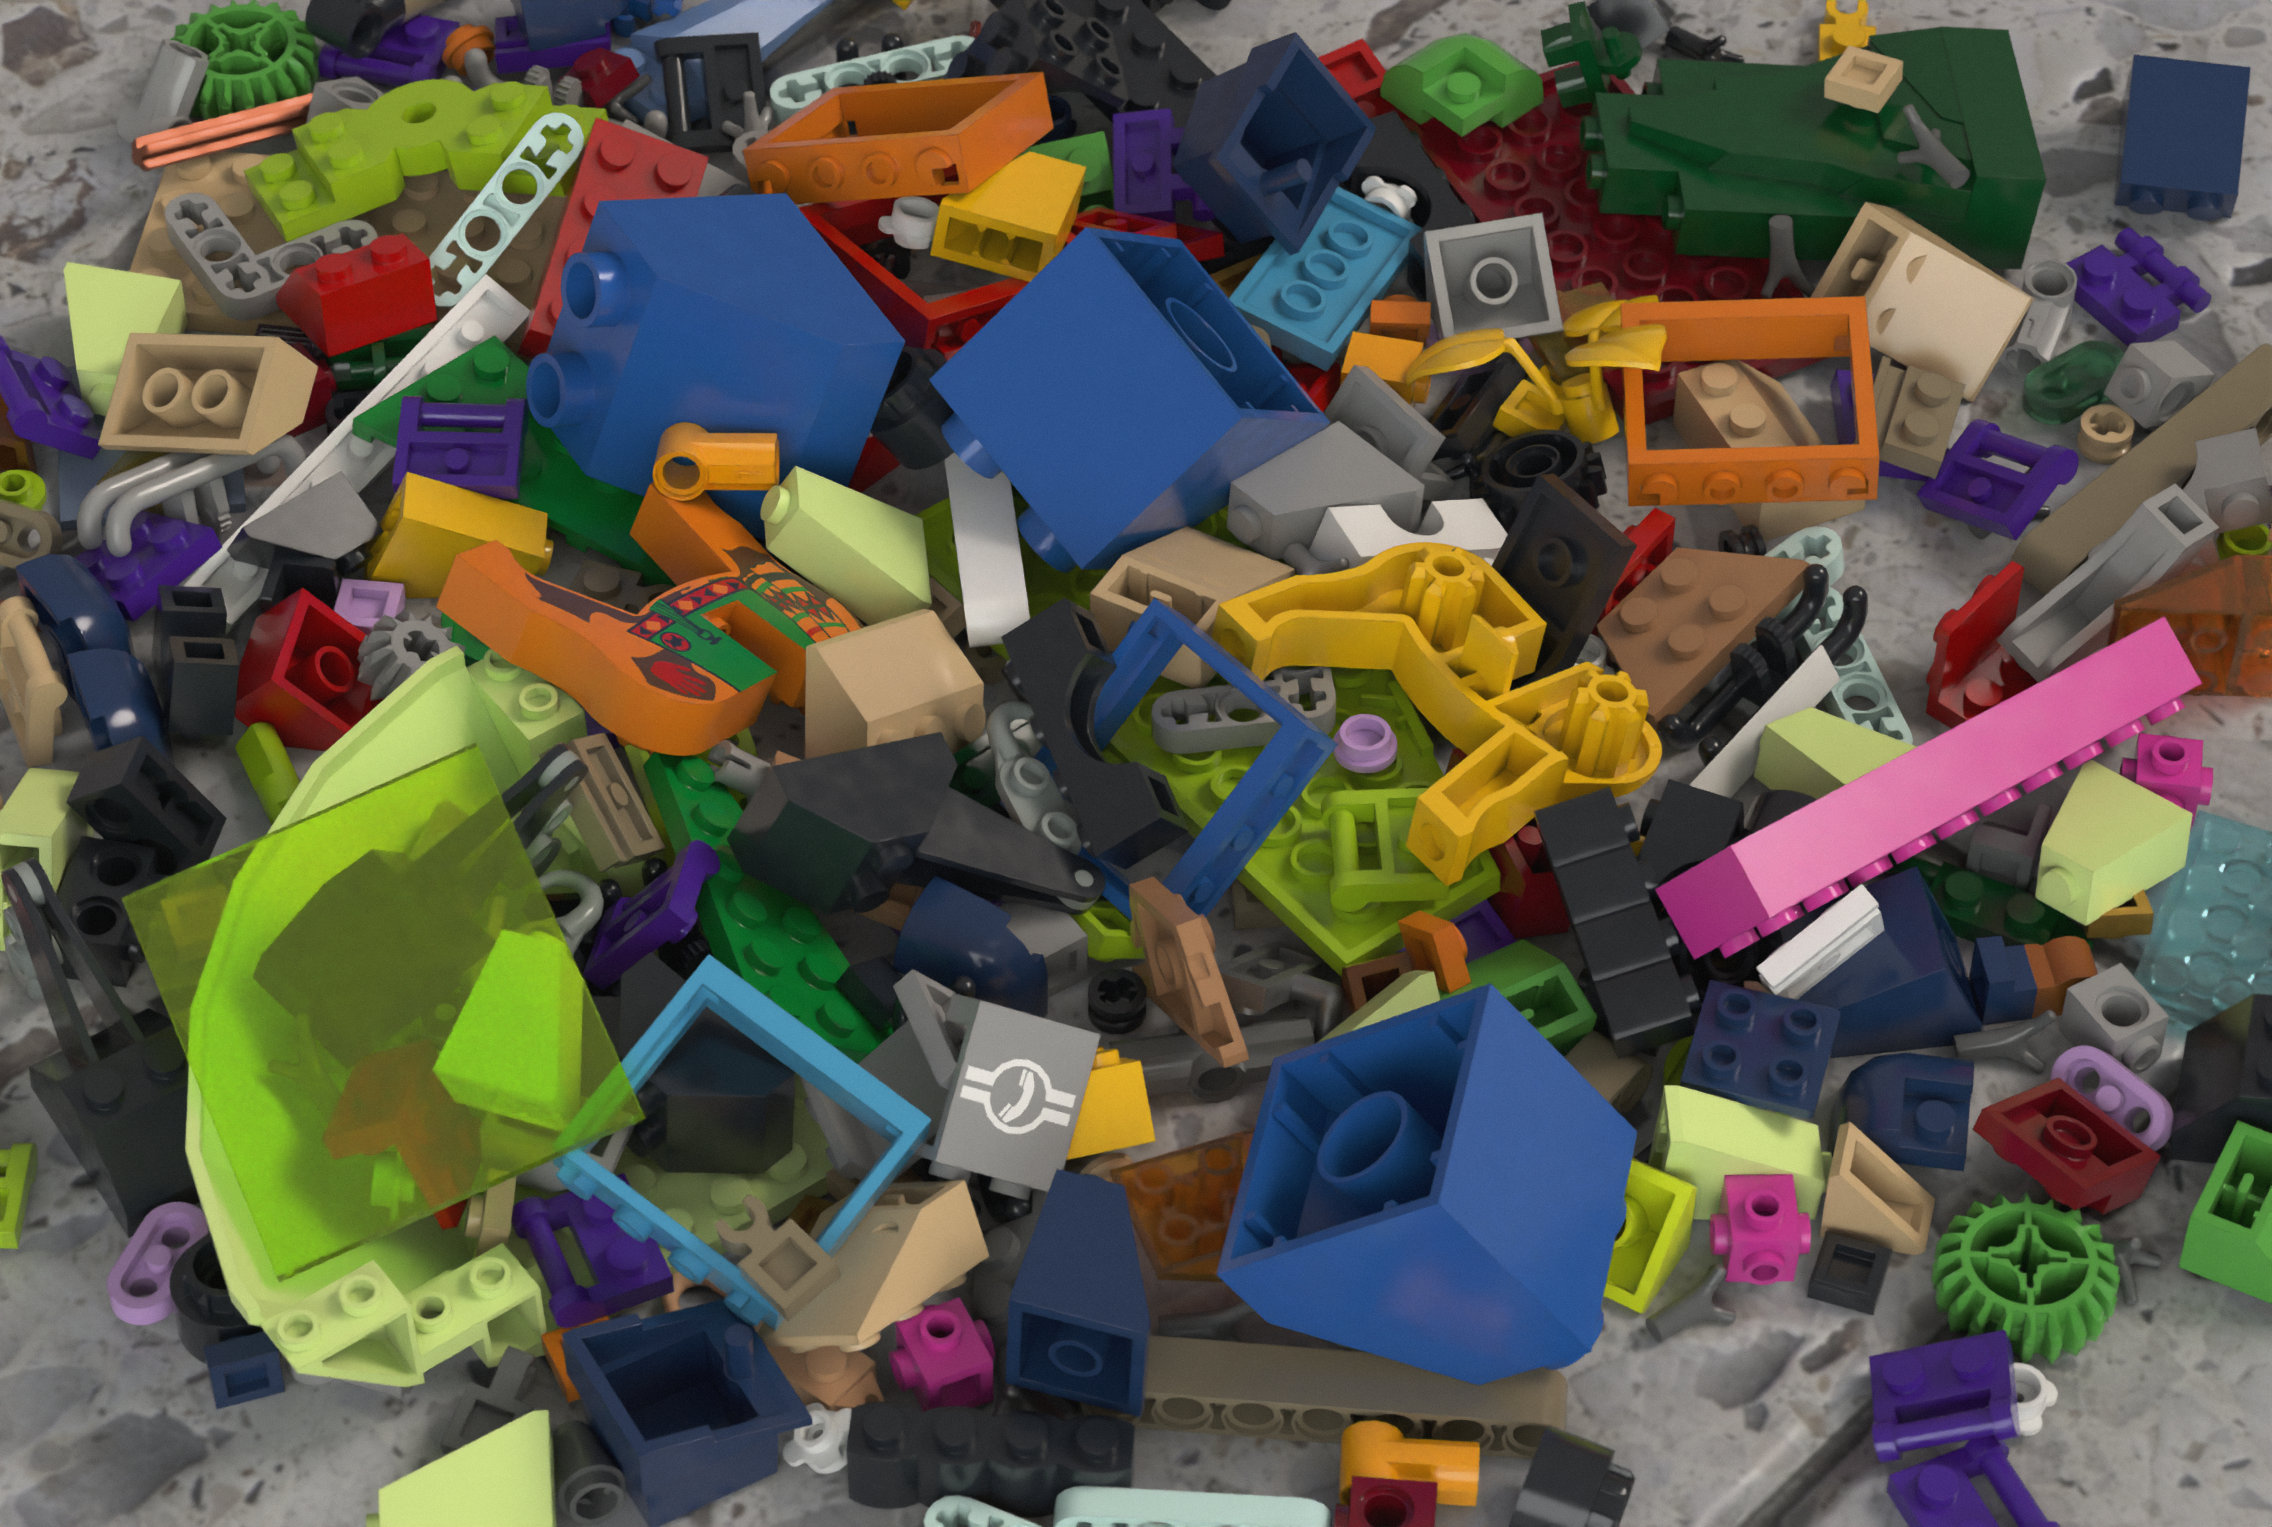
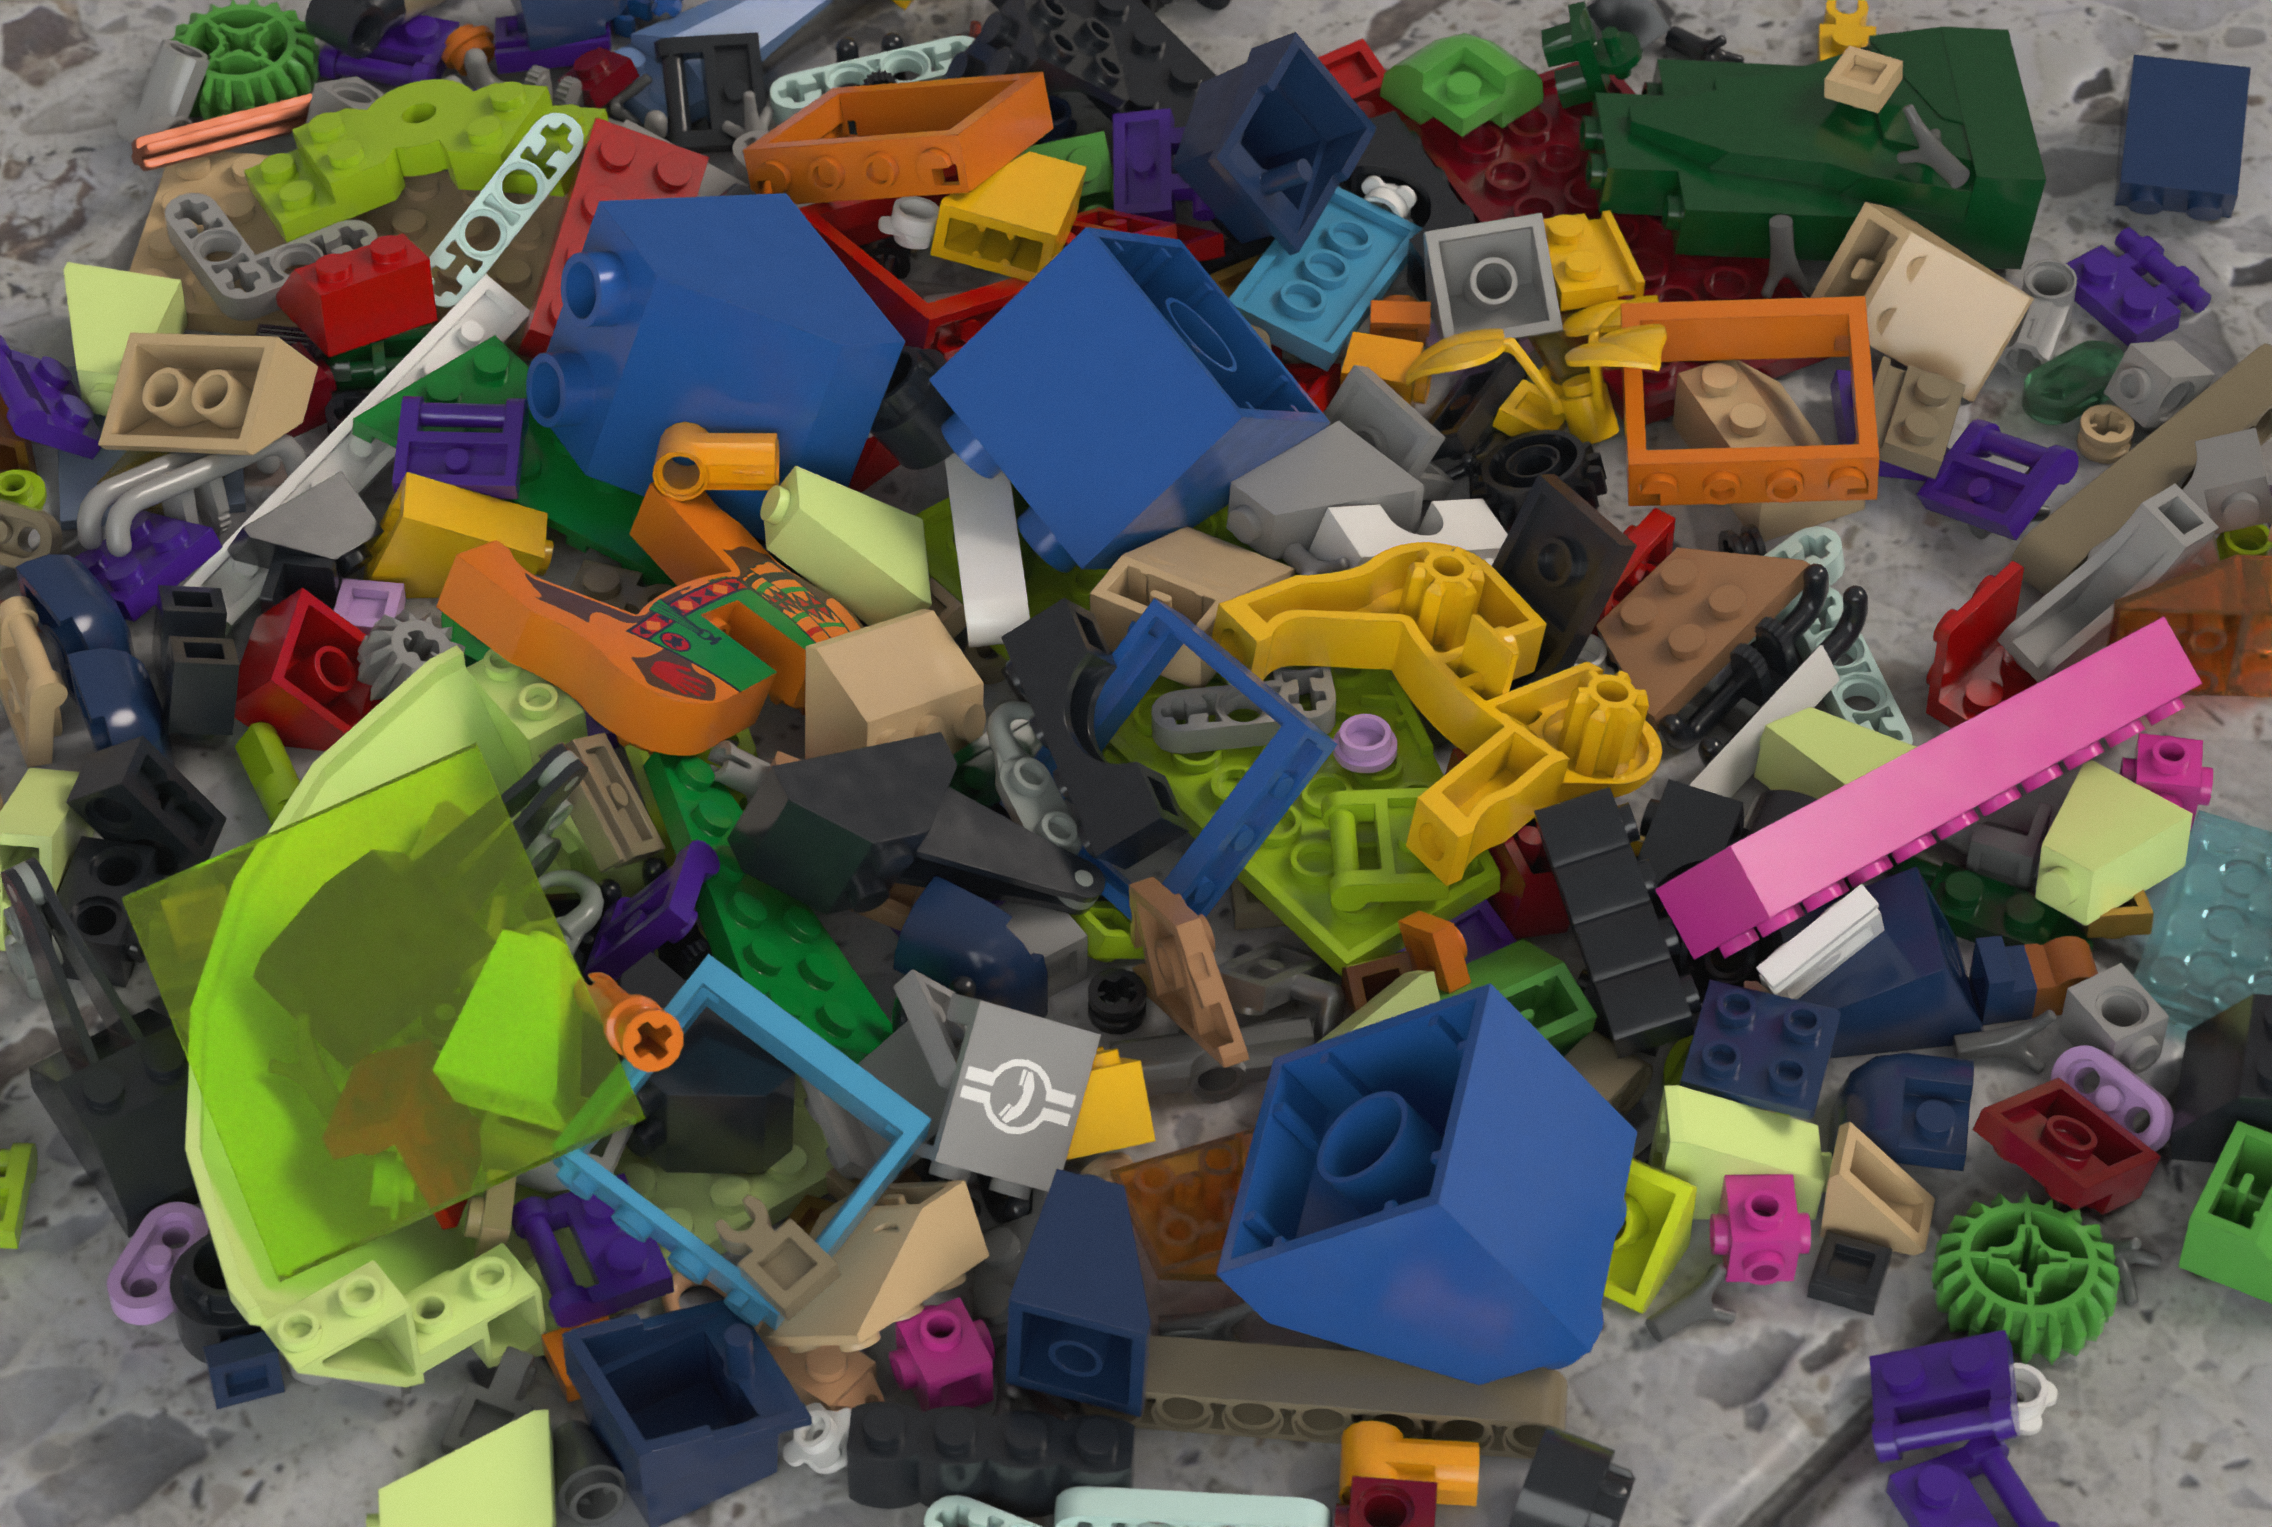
black tile [836,956,903,1030] -> none
none -> orange pin [575,972,683,1072]
none -> yellow plate [1543,210,1645,311]

